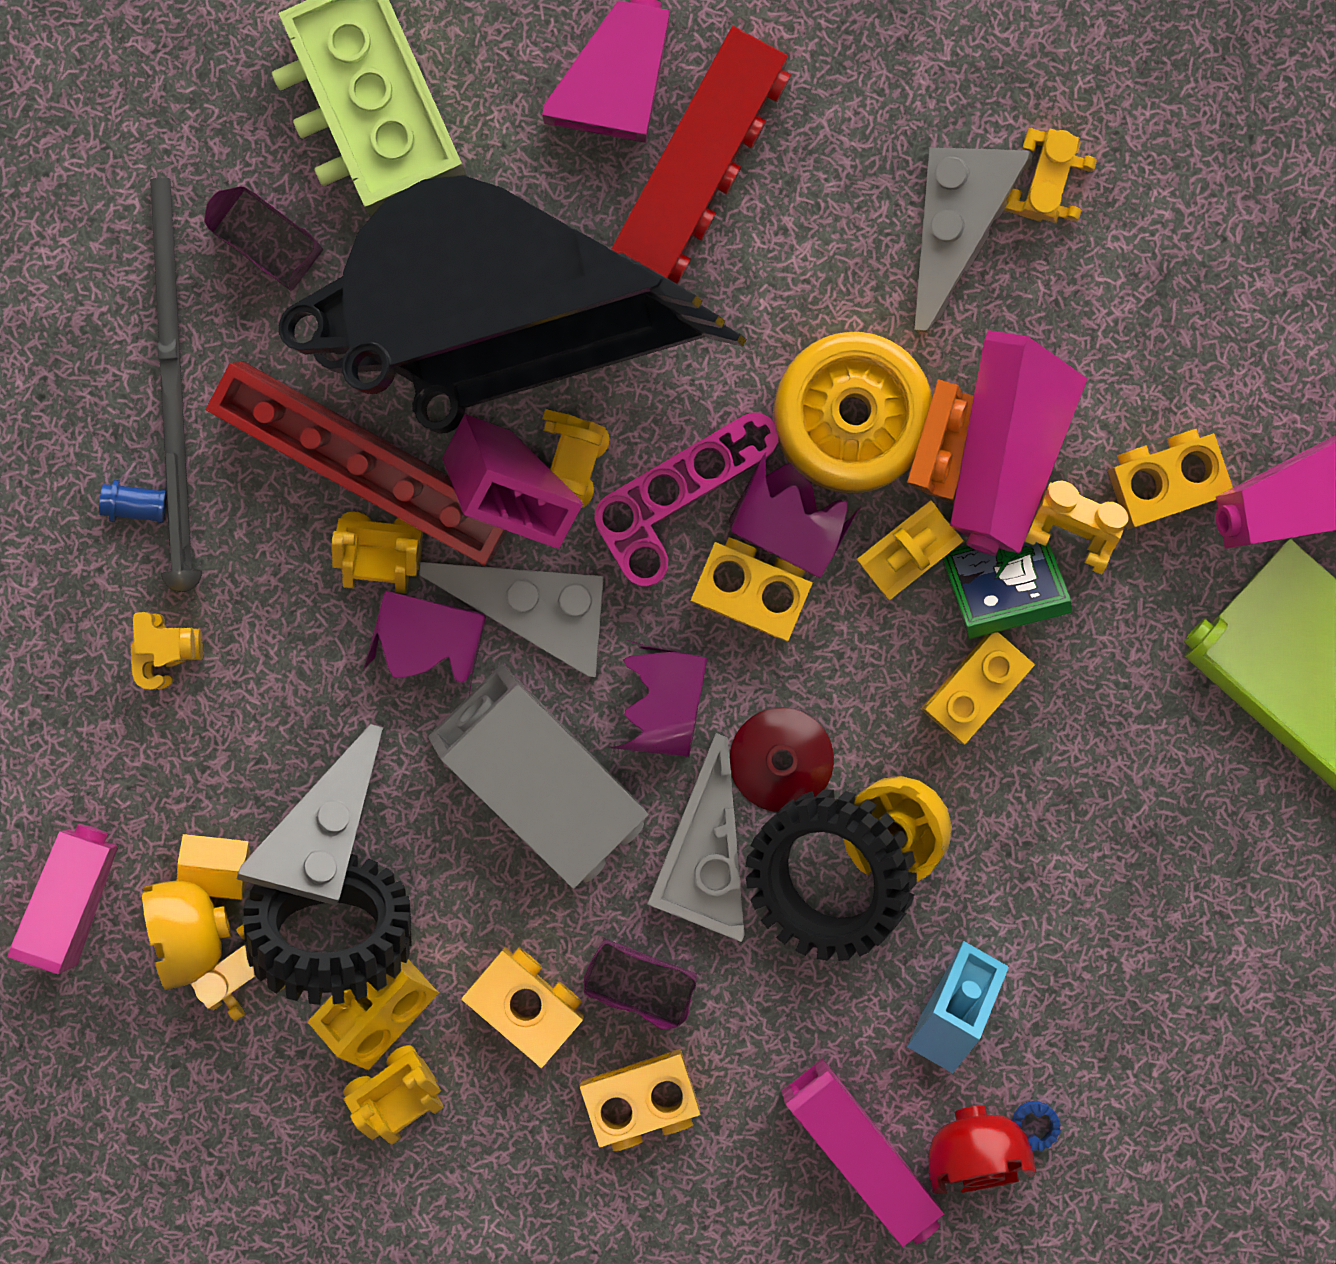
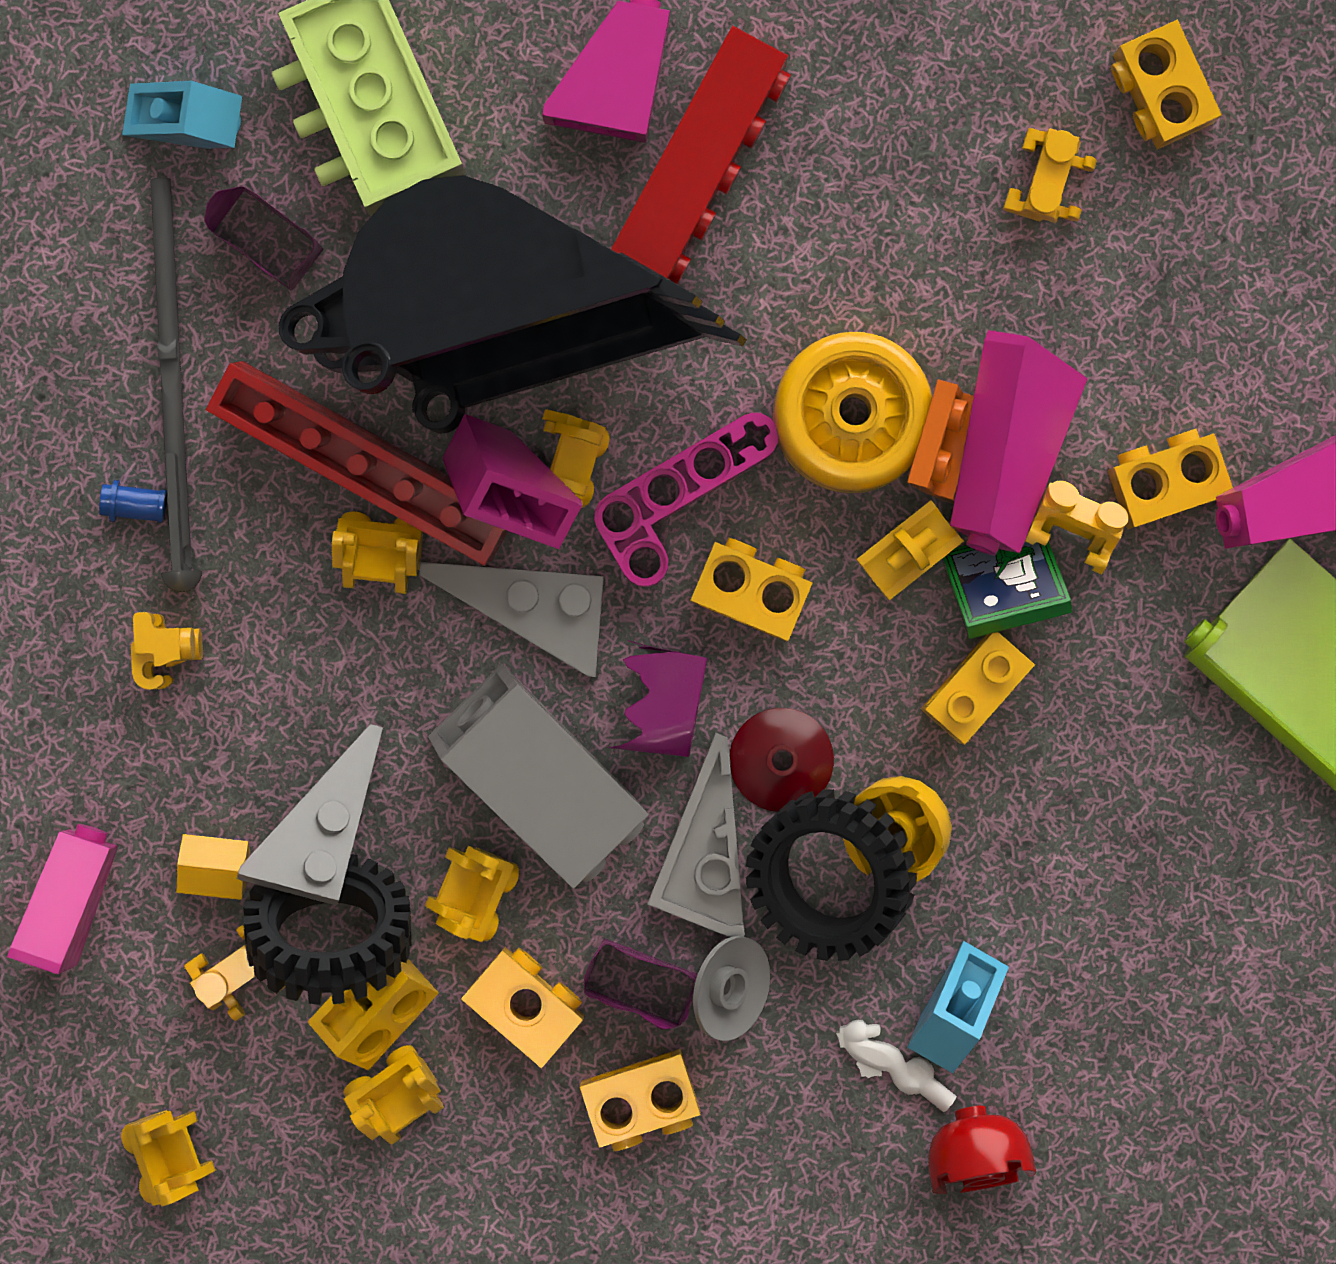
yellow cylinder [142,880,231,990] -> none
magenta piece [363,591,486,696] -> none
magenta piece [729,452,862,578] -> none
dark pink slope [782,1058,944,1247] -> none
light grey wing [914,147,1033,333] -> none
blue bush [1012,1101,1061,1151] -> none
none -> yellow piece [121,1110,216,1207]
none -> medium azure slope [122,81,242,149]
none -> yellow piece [424,846,519,942]
none -> light grey dish [693,936,770,1041]
none -> white animal [836,1020,957,1112]
none -> yellow brick [1111,19,1222,150]

